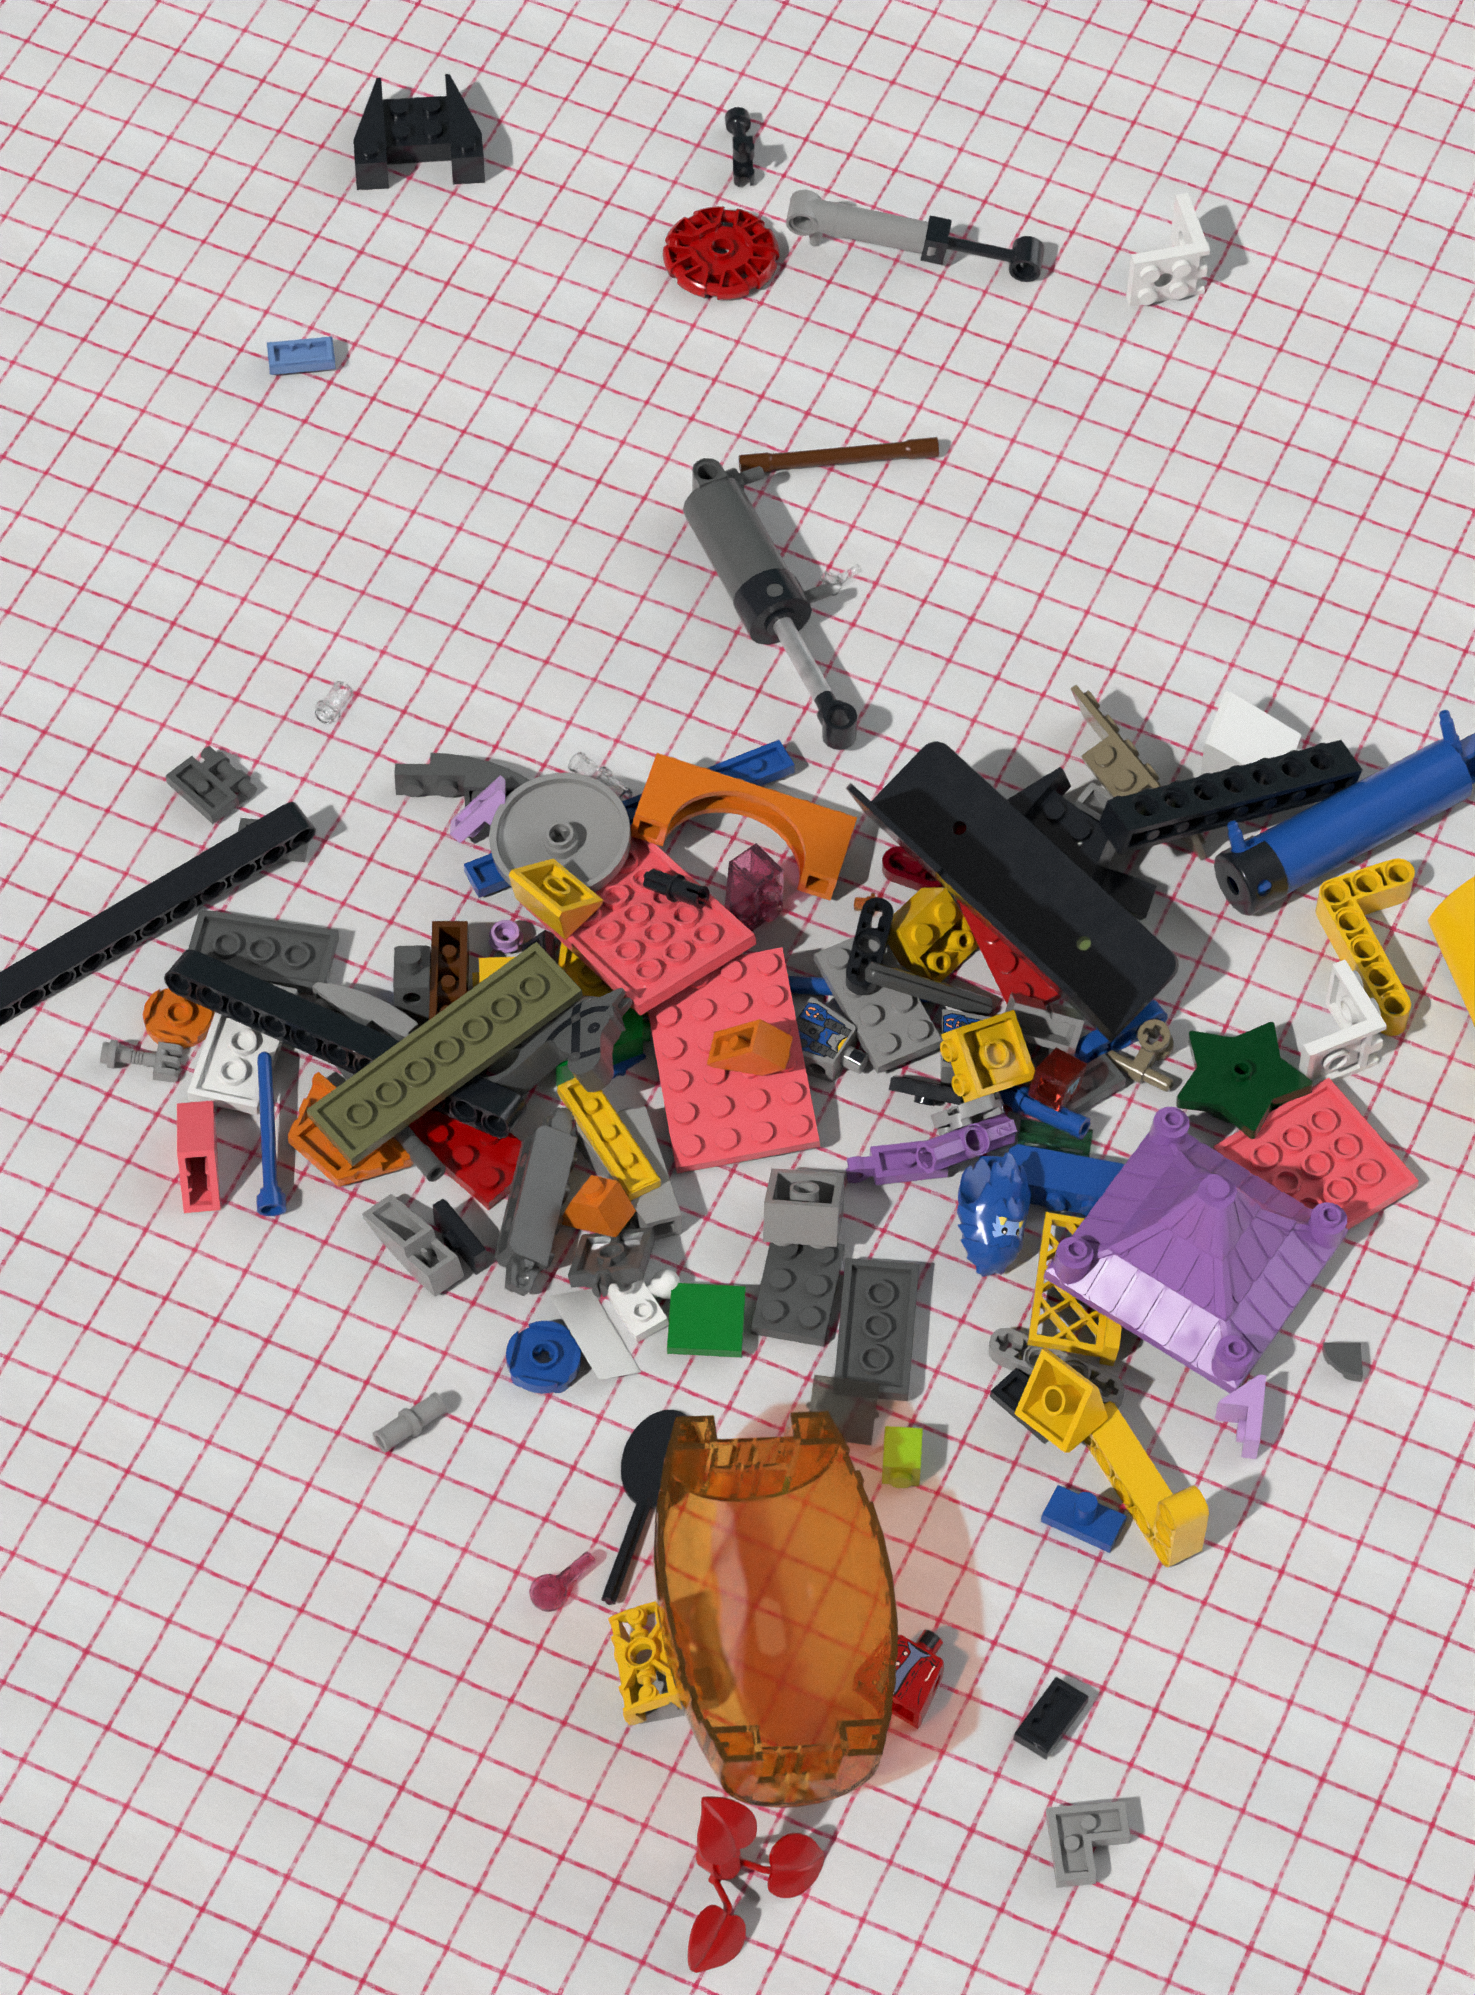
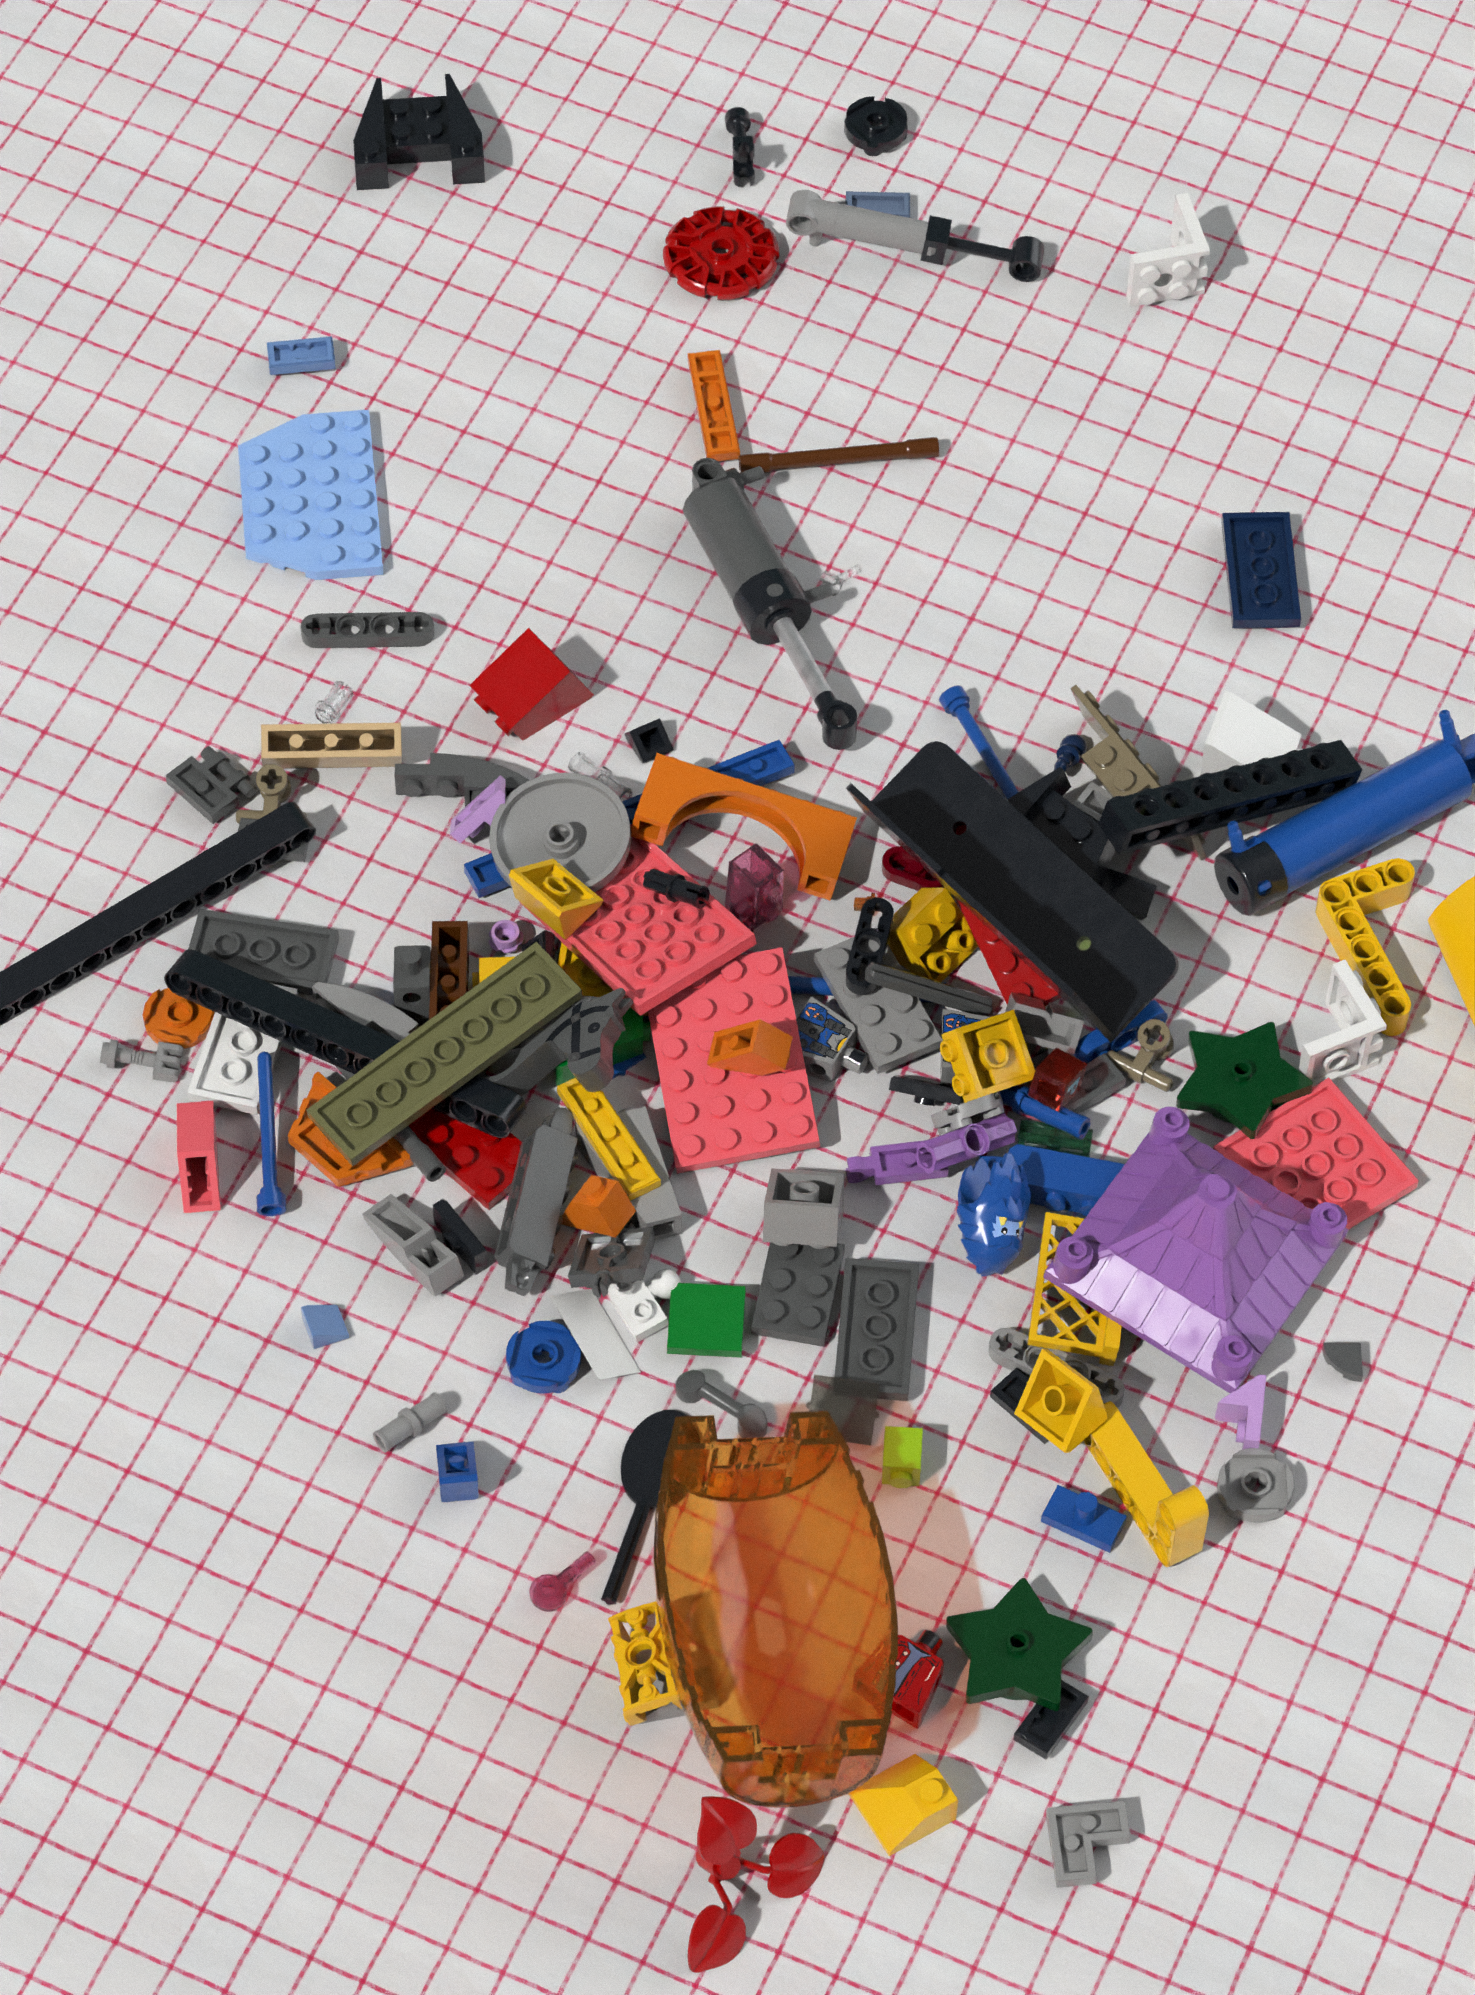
none -> dark tan piece [236,764,307,823]
none -> light blue plate [238,409,383,580]
none -> tan brick [261,723,402,769]
none -> dark grey beam [300,612,434,648]
none -> medium blue slope [301,1305,349,1349]
none -> blue slope [436,1441,479,1502]
none -> red slope [469,628,594,741]
none -> black slope [624,718,674,763]
none -> dark grey bar [675,1370,768,1441]
none -> orange plate [688,350,740,461]
none -> black plate [844,96,908,156]
none -> sand blue tile [846,191,910,218]
none -> yellow slope [848,1754,958,1856]
none -> blue piece [939,685,1019,799]
none -> dark green plate [946,1578,1093,1711]
none -> dark blue bar [1054,734,1087,772]
none -> light grey plate [1217,1448,1294,1523]
none -> dark blue plate [1221,512,1301,628]

